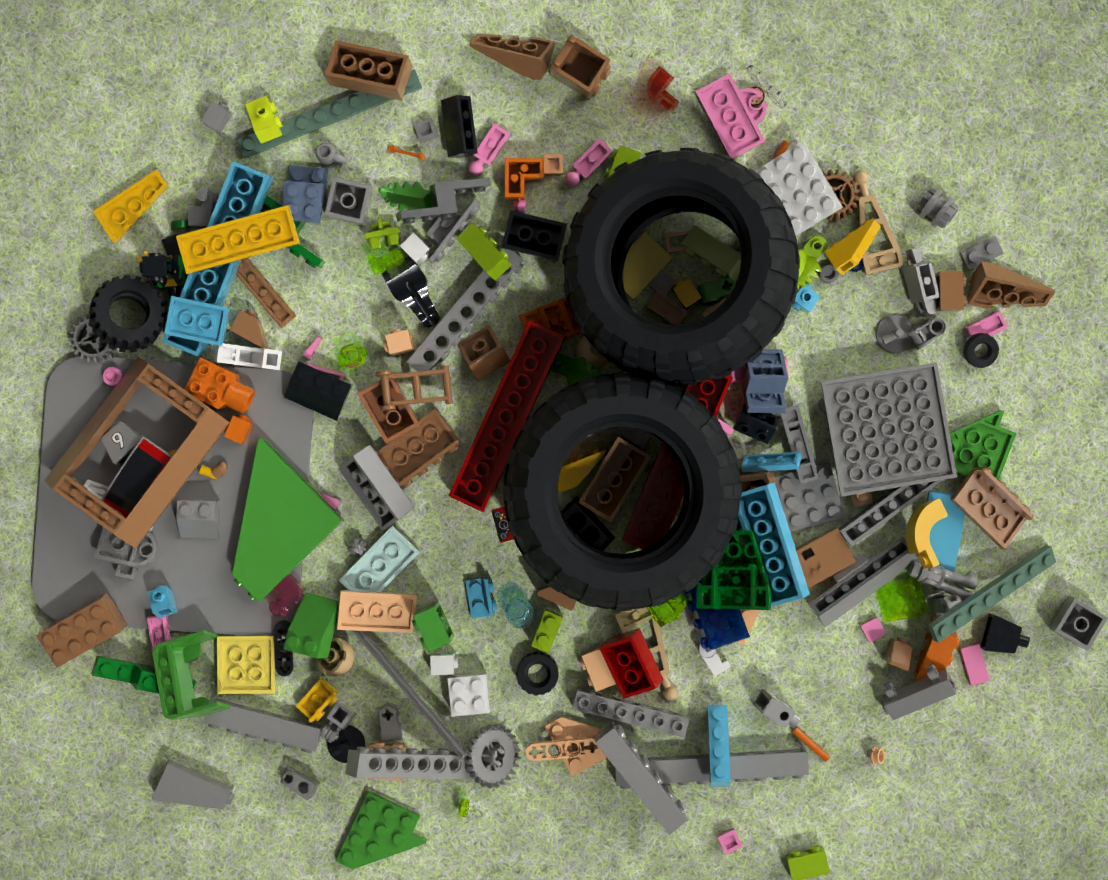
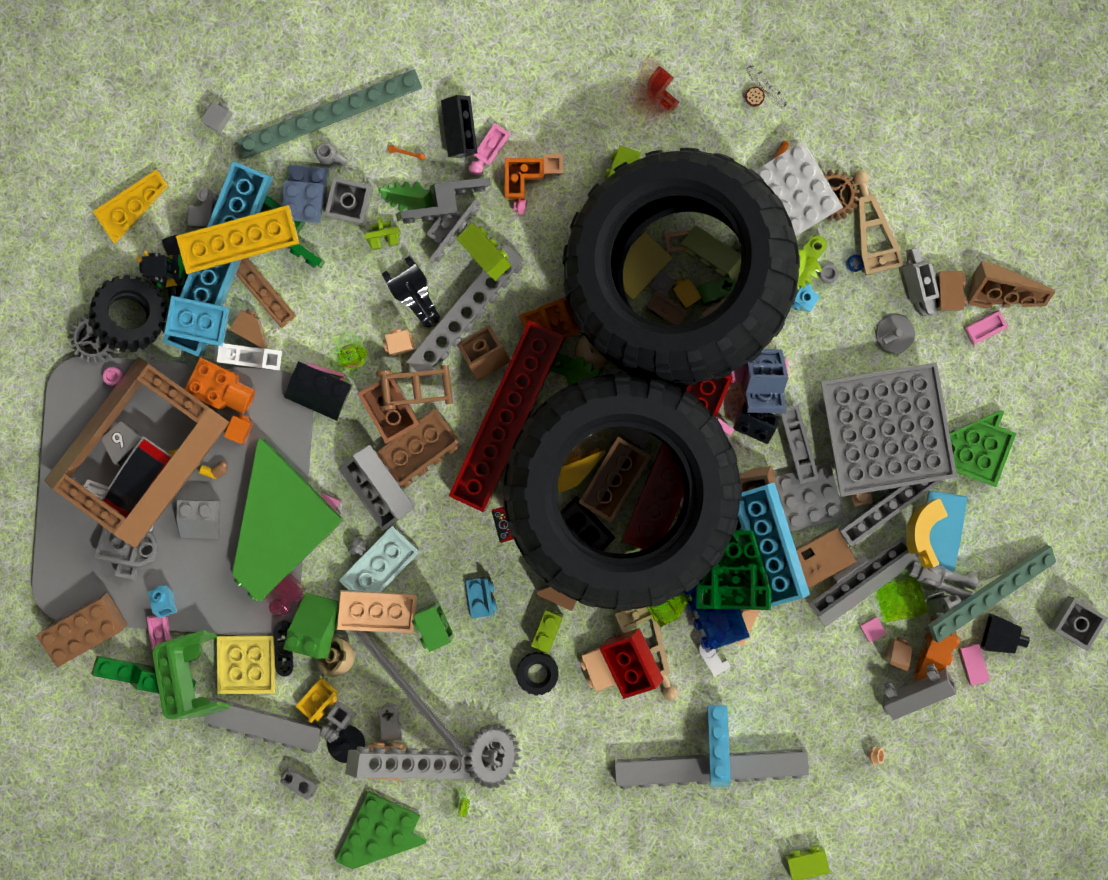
light grey slope [152,760,234,809] -> none
green tile [170,220,190,230] -> none
neon yellow brick [245,95,283,144] -> none
bright pink piece [303,337,322,359] -> none
medium nougat brick [324,40,413,101] -> none
clear neon green leg [367,249,406,276] -> none
white brick [400,232,431,264] -> none
light grey plate [414,117,439,144] -> none
white brick [430,653,458,675] -> none
white brick [448,671,491,717] -> none
medium nougat wedge [470,34,555,80] -> none
black slope [502,210,567,261] -> none
clear light blue helmet [504,596,536,629] -> none
light nougat beam [526,737,600,761] -> none
light nougat plate [545,716,607,776] -> none
medium nougat container [550,35,611,100] -> none
bright pink plate [565,138,613,187] -> none
light grey brick [572,687,690,738] -> none
light grey brick [595,722,688,835] -> none
bright pink plate [695,73,767,159] -> none
bright pink plate [717,828,743,855] -> none
medium azure tile [741,452,802,472] -> none
light grey torso [753,689,800,727] -> none
orange piece [792,727,830,762] -> none
yellow slope [825,218,881,275] -> none
light grey piece [907,318,946,350] -> none
light grey piece [916,189,958,228] -> none
medium nougat bracket [950,467,1034,549] -> none
light grey plate [960,236,1004,270] -> none
black tyre [963,333,999,368] -> none

